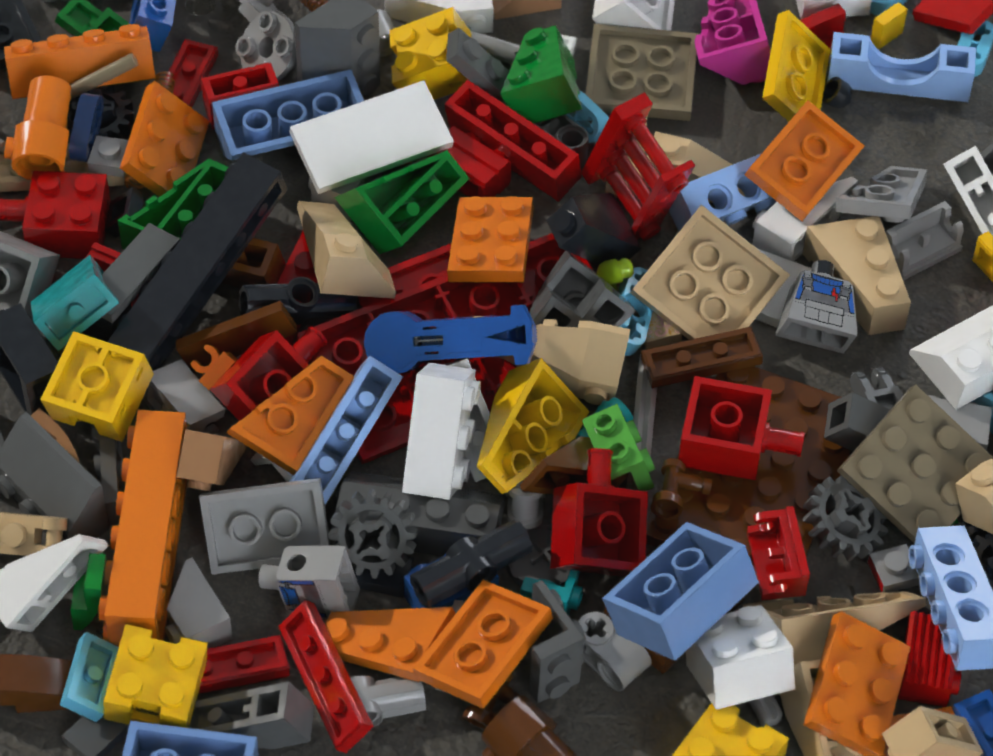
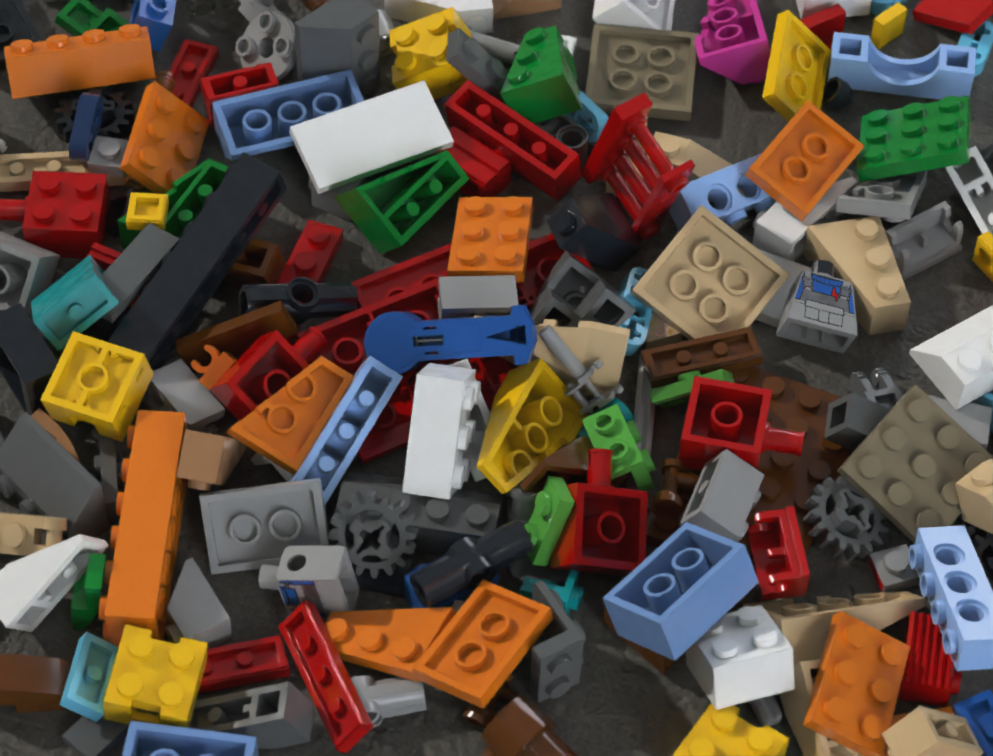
orange piece [4,75,72,181] -> none
dark tan bar [70,53,138,100] -> none
tan wedge [297,201,396,299] -> none
light grey piece [578,612,652,691] -> none
lime arm [597,258,634,291] -> none
none -> yellow tile [126,192,169,231]
none -> light grey hinge [437,275,519,319]
none -> bright green plate [524,476,575,566]
none -> light grey piece [538,325,624,415]
none -> bright green plate [649,369,735,408]
none -> light grey brick [680,449,764,542]
none -> green plate [857,96,971,182]

